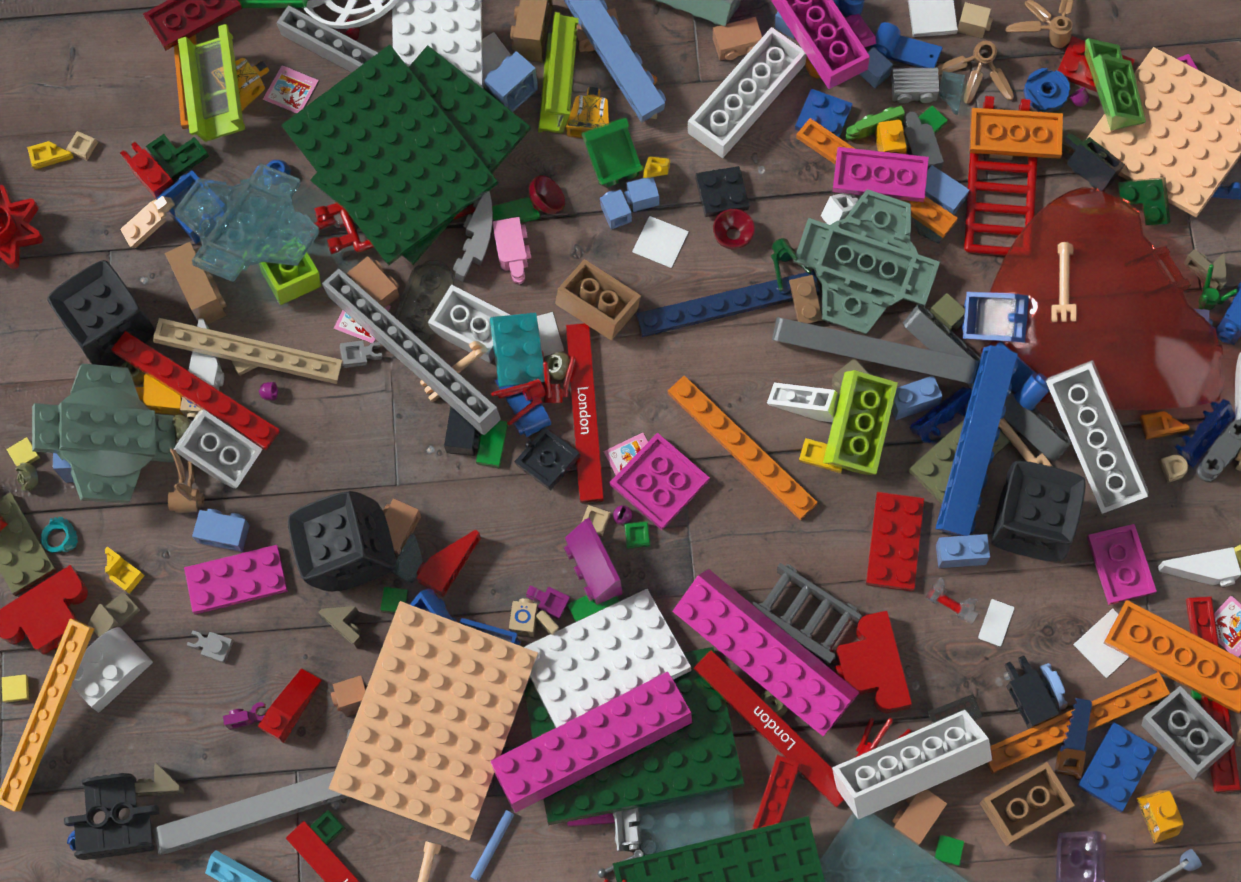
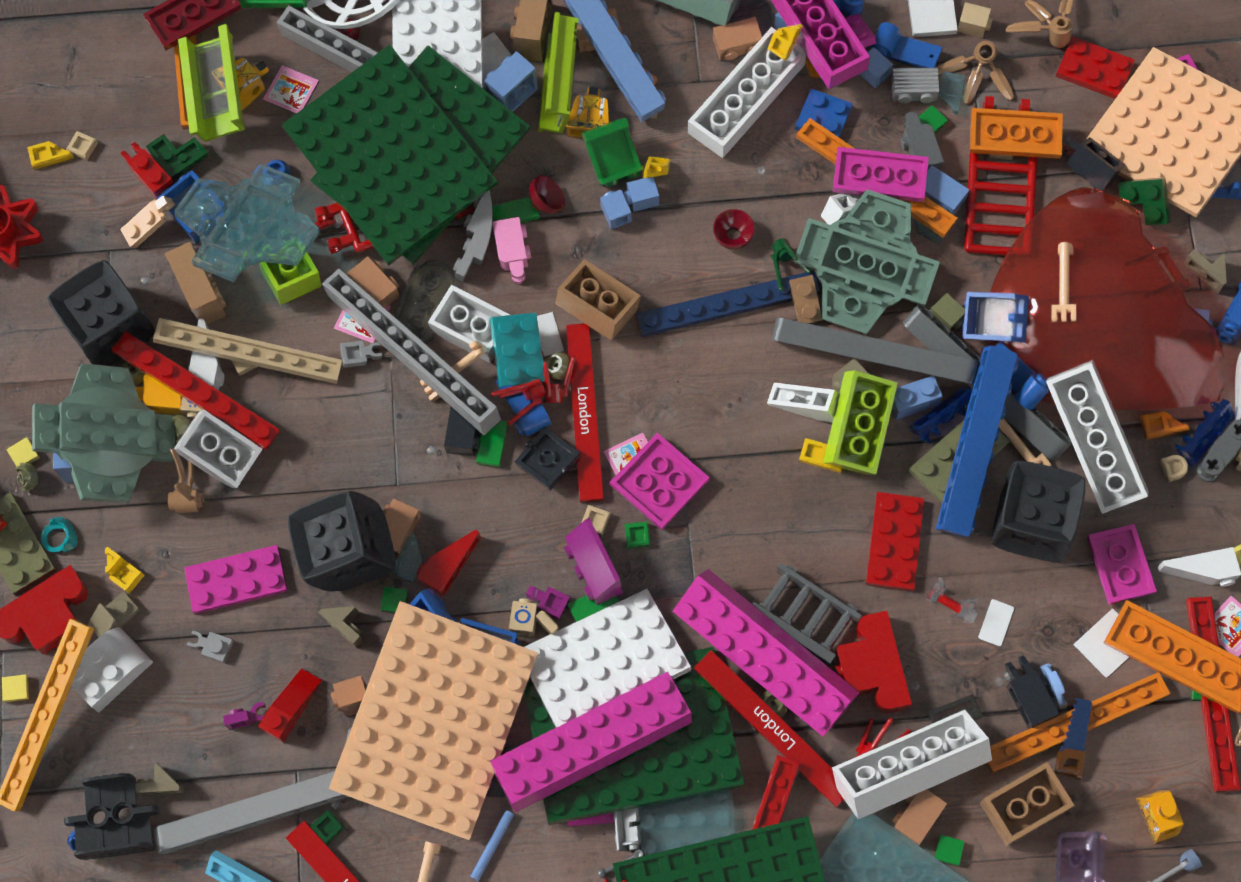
medium blue brick [192,509,250,552] -> none
magenta hinge [259,382,278,401] -> none
magenta hinge [613,505,632,525] -> none
white sticker [632,216,689,268] -> none
orange plate [668,376,817,521] -> none
black plate [695,166,750,217] -> none
bright green hinge [846,106,905,140] -> none
light orange torso [875,120,906,154] -> none
medium blue brick [936,534,990,568] -> none
blue plate [1024,68,1070,112] -> none
magenta hinge [1069,87,1090,107] -> none
blue plate [1077,722,1157,813] -> none
bright green slope [1085,38,1146,130] -> none
light grey brick [1141,686,1234,780] -> none
green plant [1198,264,1238,310] -> none
none -> yellow tile [767,24,803,61]

